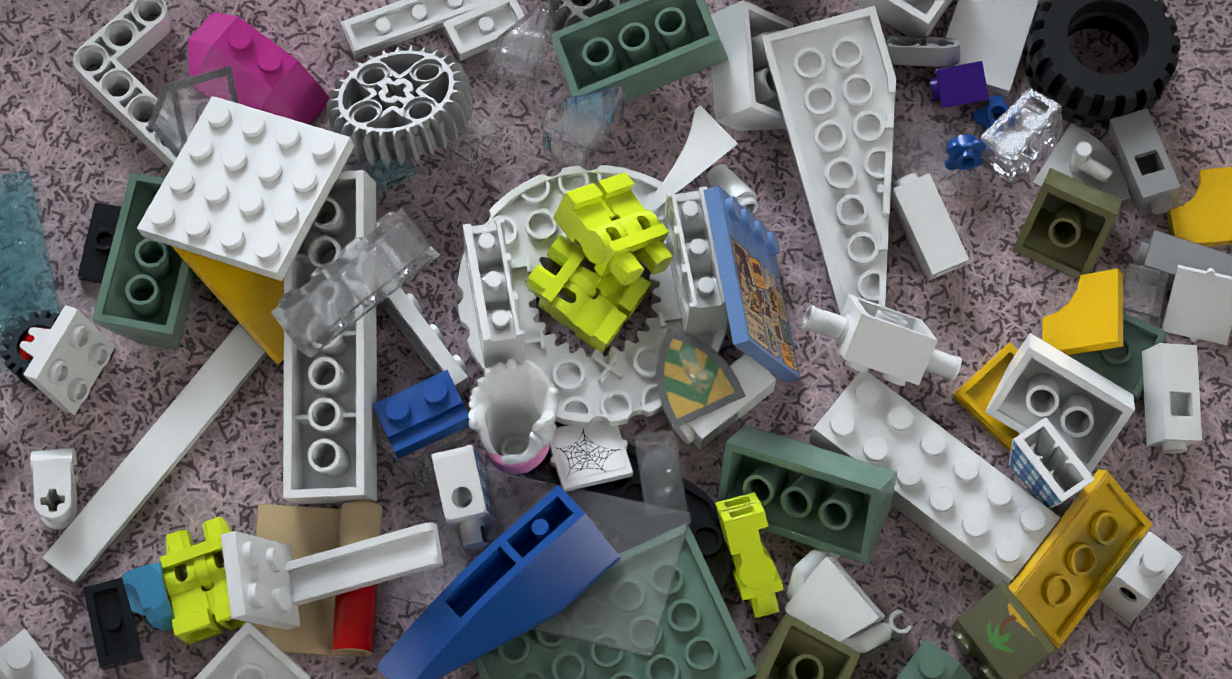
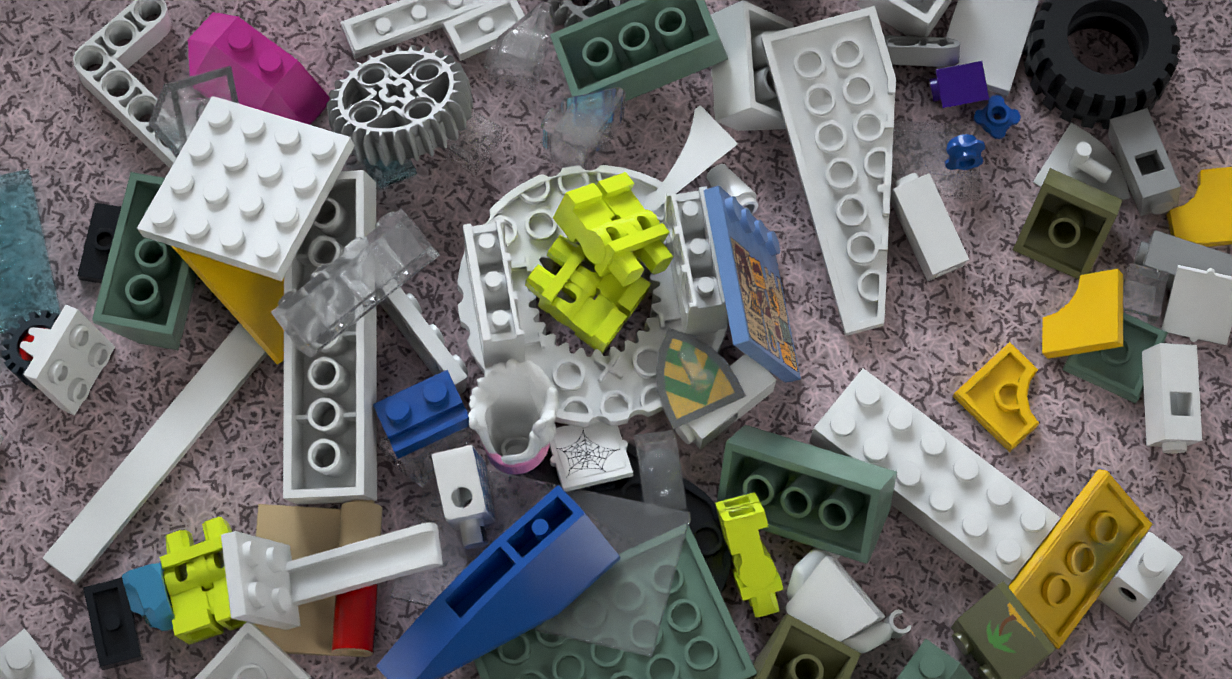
white piece [31,447,78,530] -> none
white brick [802,294,962,386] -> none
clear brick [980,88,1063,184] -> none
white slope [986,333,1135,474] -> none
white torso [1009,417,1095,509] -> none

